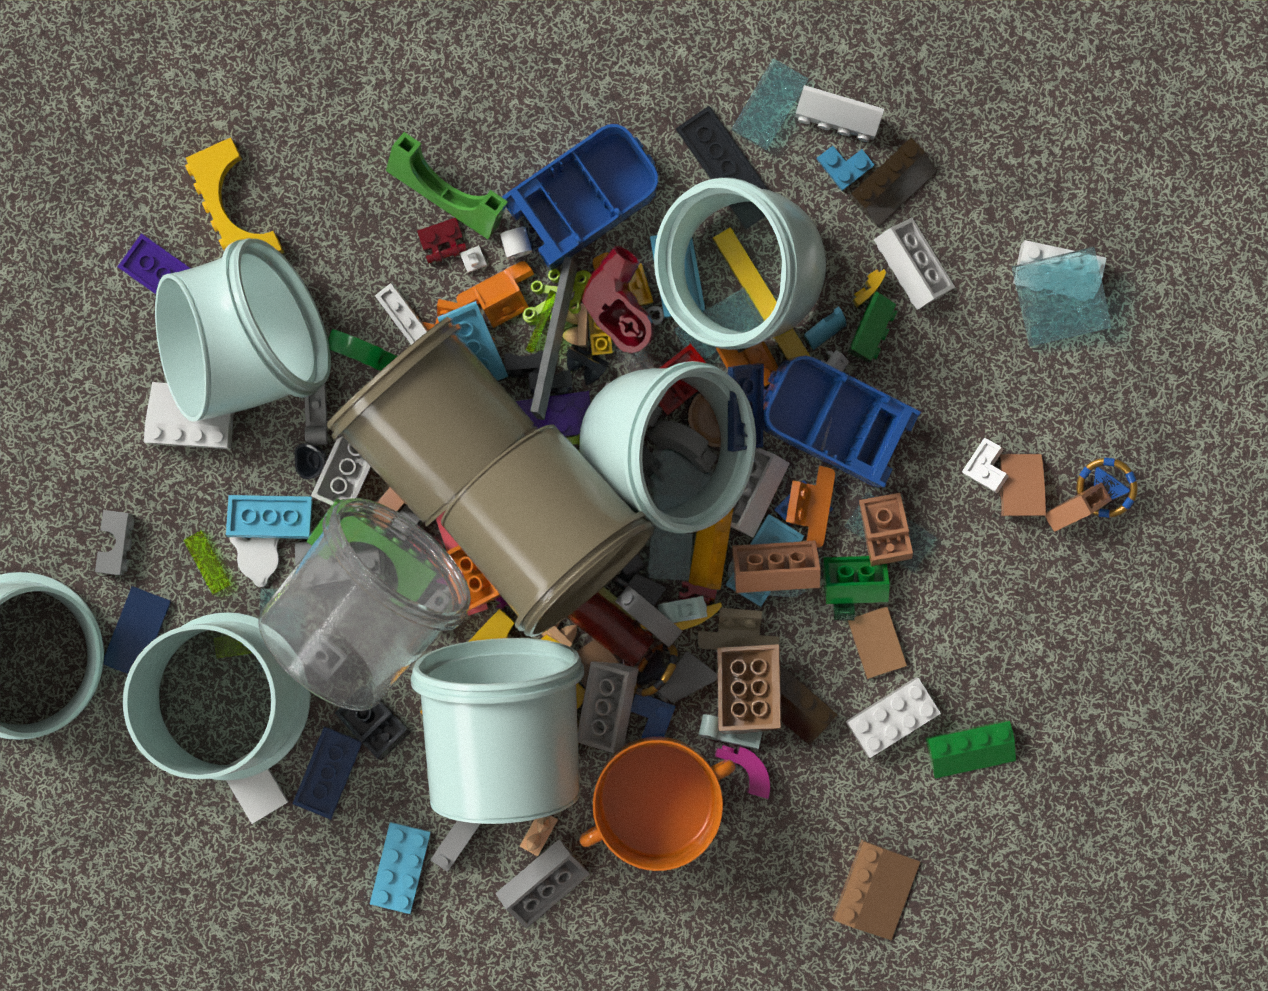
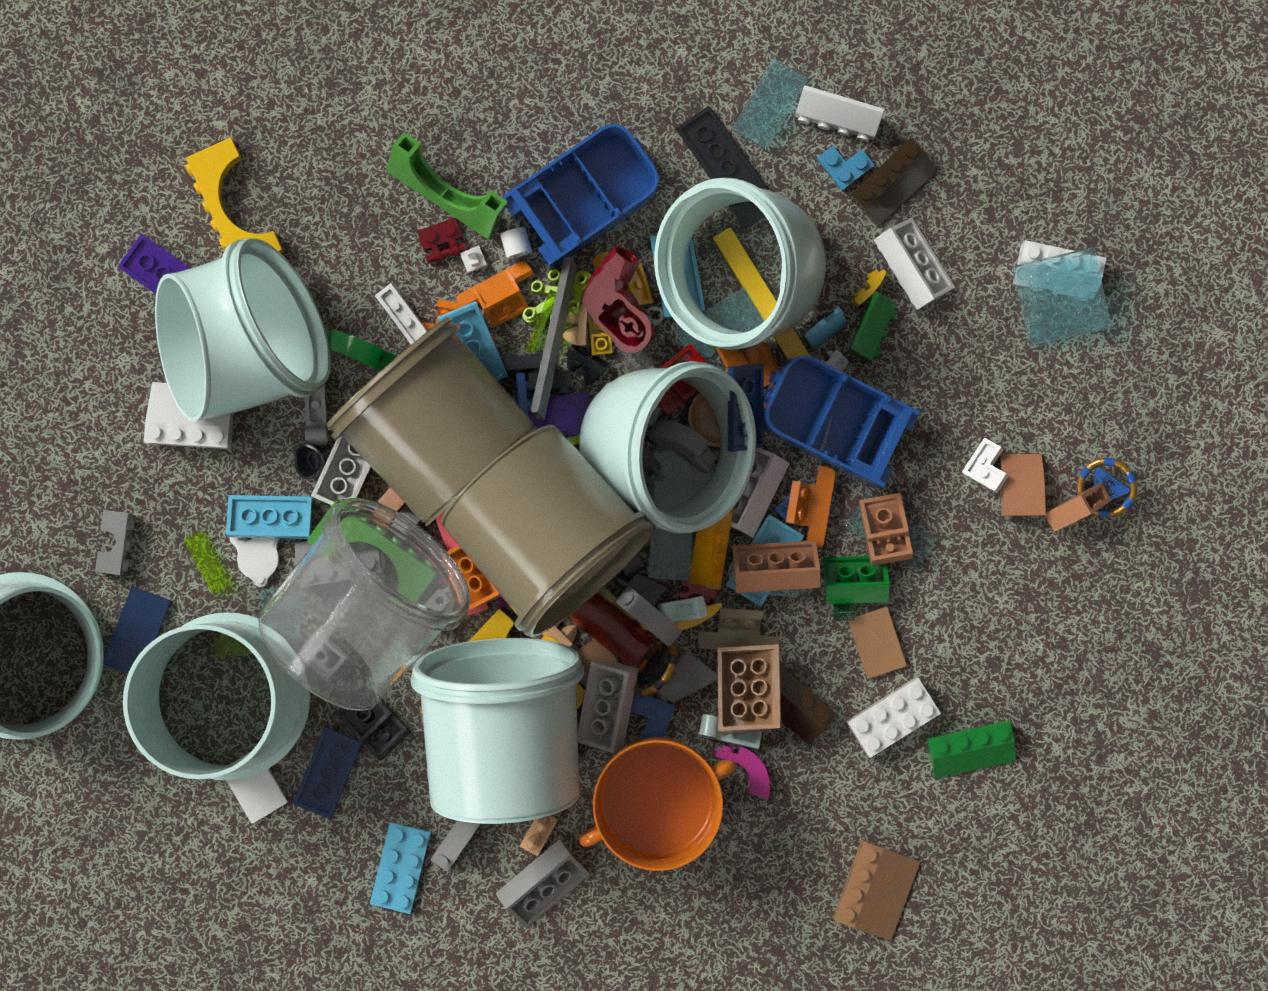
none -> blue plate [514,373,531,416]

